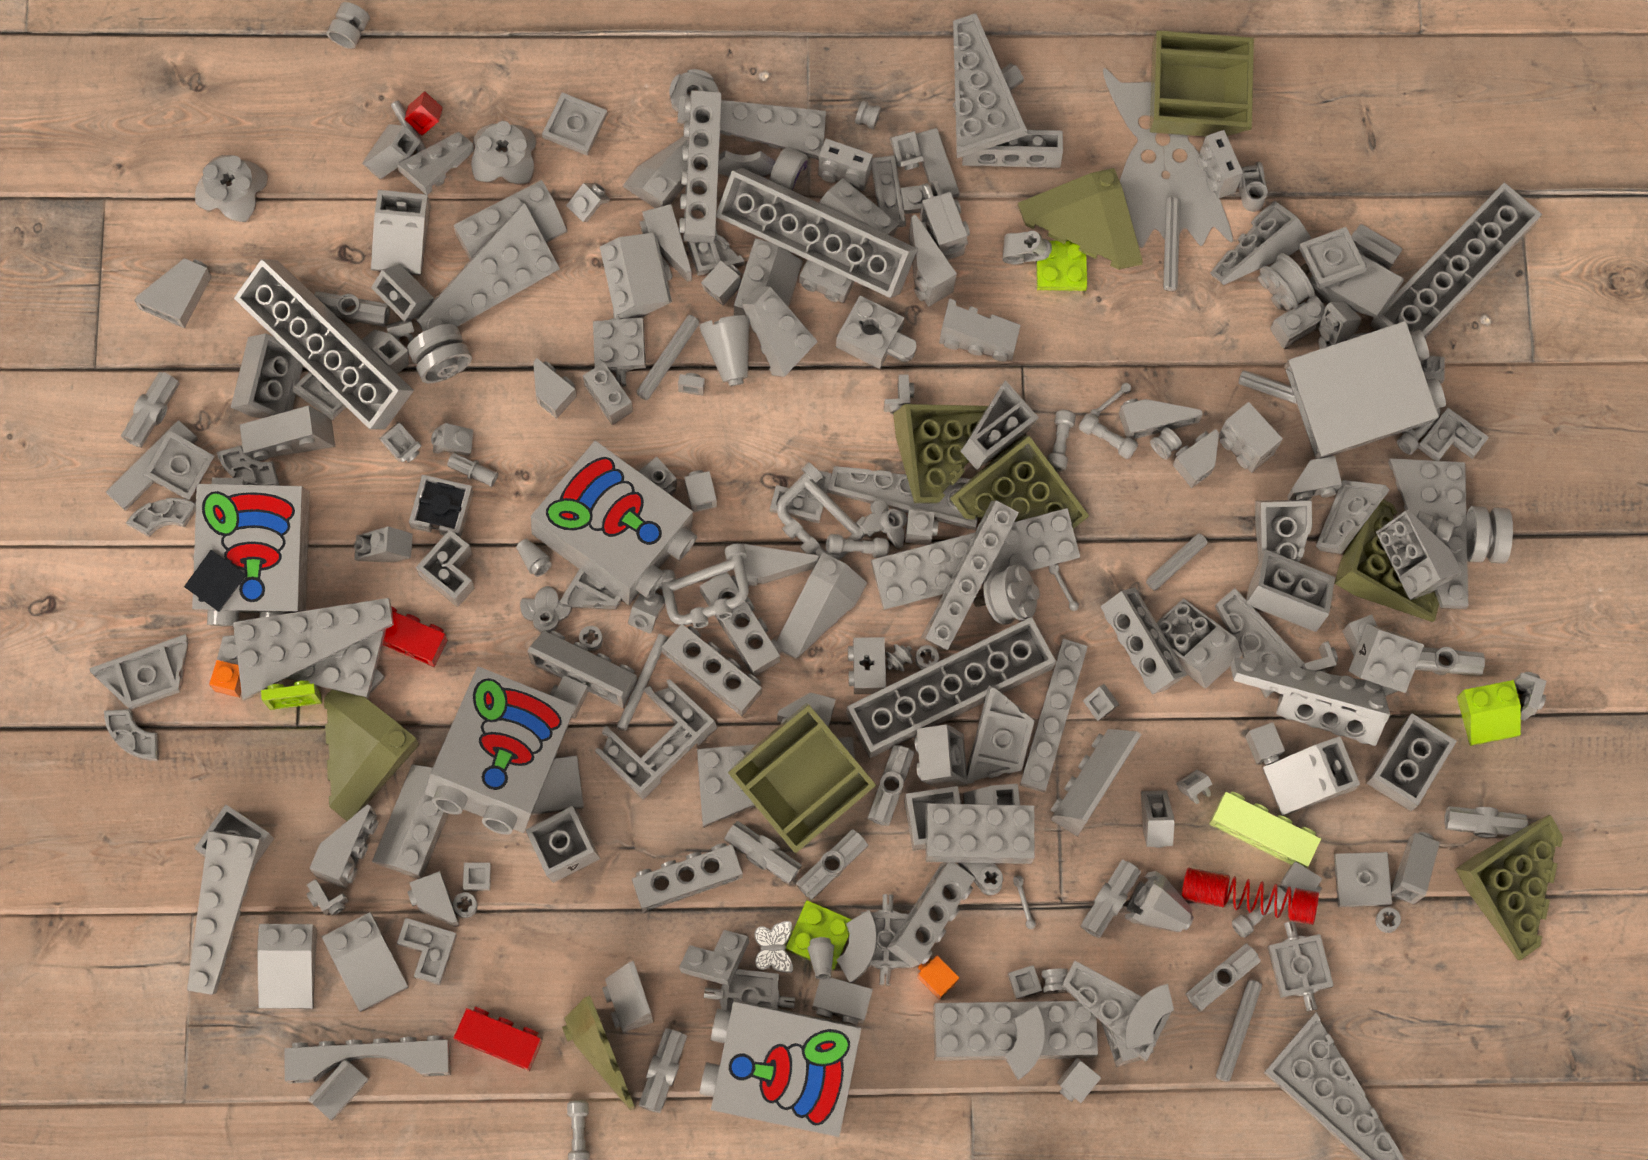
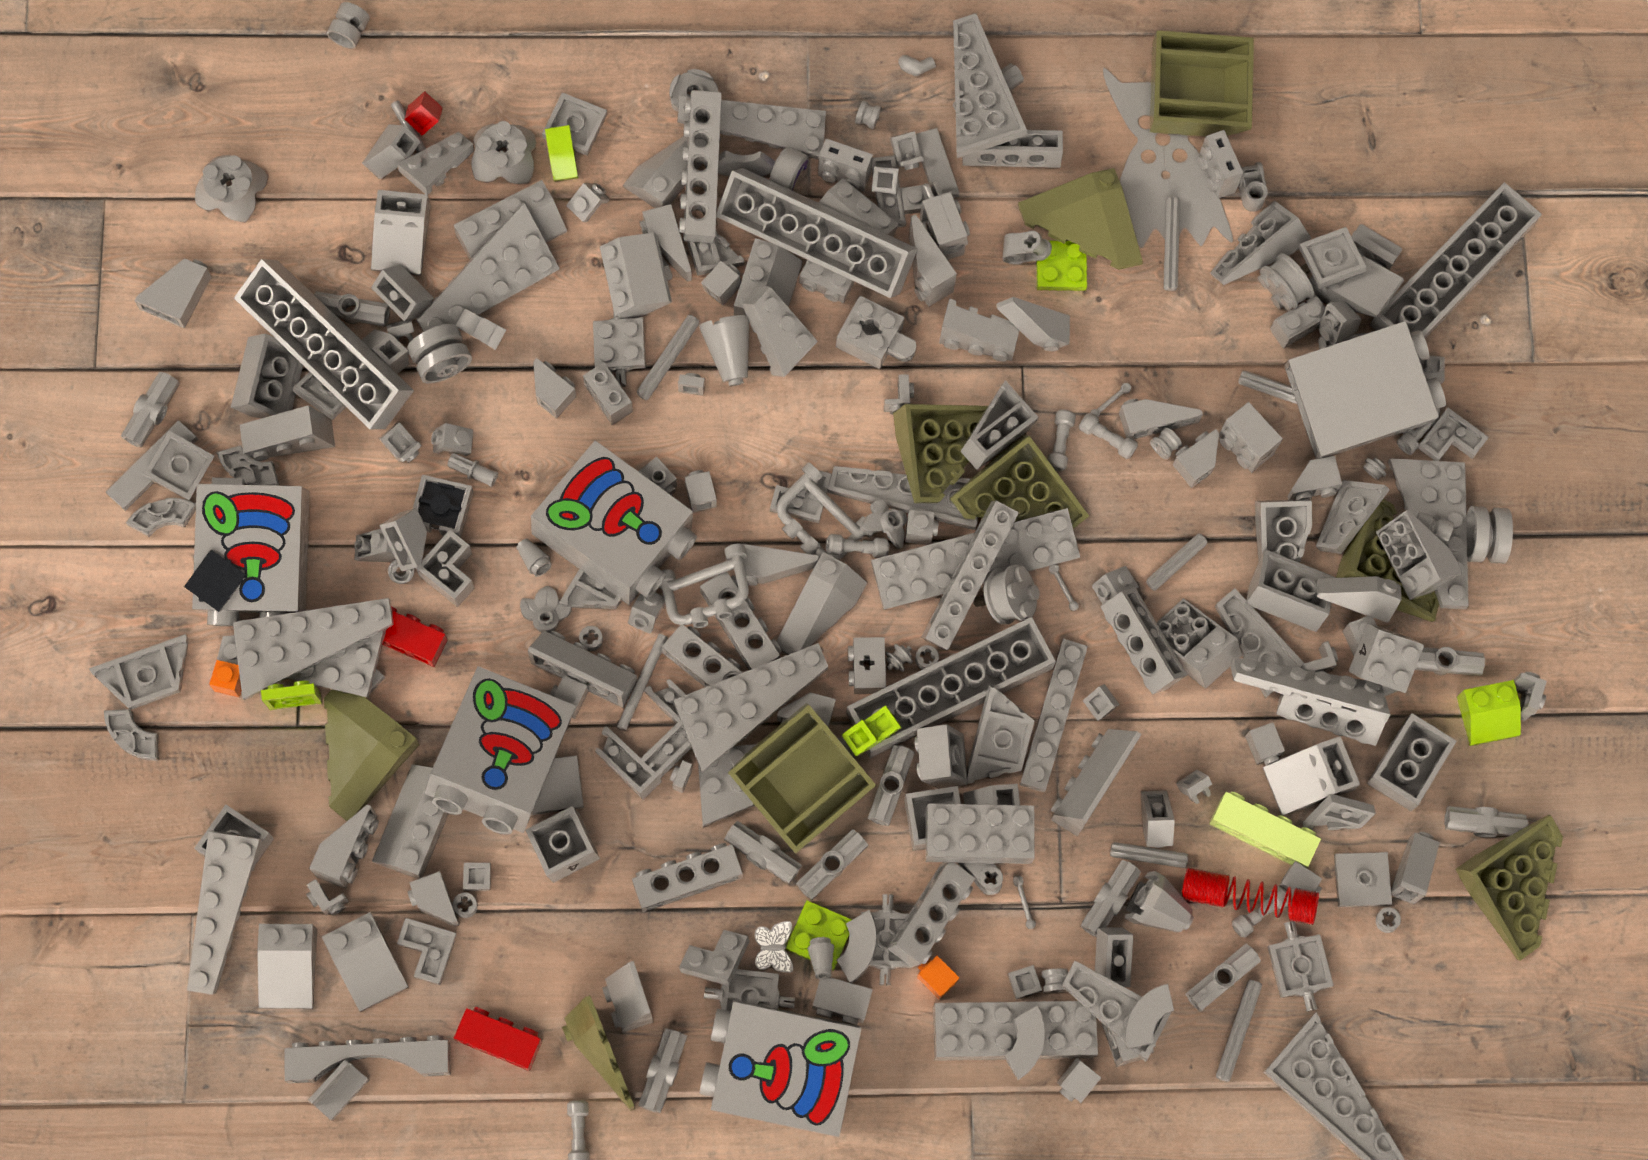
none -> light grey slope [379,508,427,571]
none -> light grey plate [388,560,414,584]
none -> light grey leg [456,309,506,350]
none -> lime slope [545,125,578,182]
none -> light grey plate [670,760,693,793]
none -> light grey wing [673,643,828,773]
none -> lime slope [841,705,902,757]
none -> light grey slope [872,165,899,194]
none -> light grey arm [898,55,936,76]
none -> light grey slope [997,297,1070,351]
none -> light grey bracket [1092,566,1139,604]
none -> light grey brick [1095,927,1133,987]
none -> light grey axle [1110,842,1188,868]
none -> light grey wing [1303,794,1376,830]
none -> light grey slope [1316,576,1402,623]
none -> light grey plate [1363,458,1387,480]

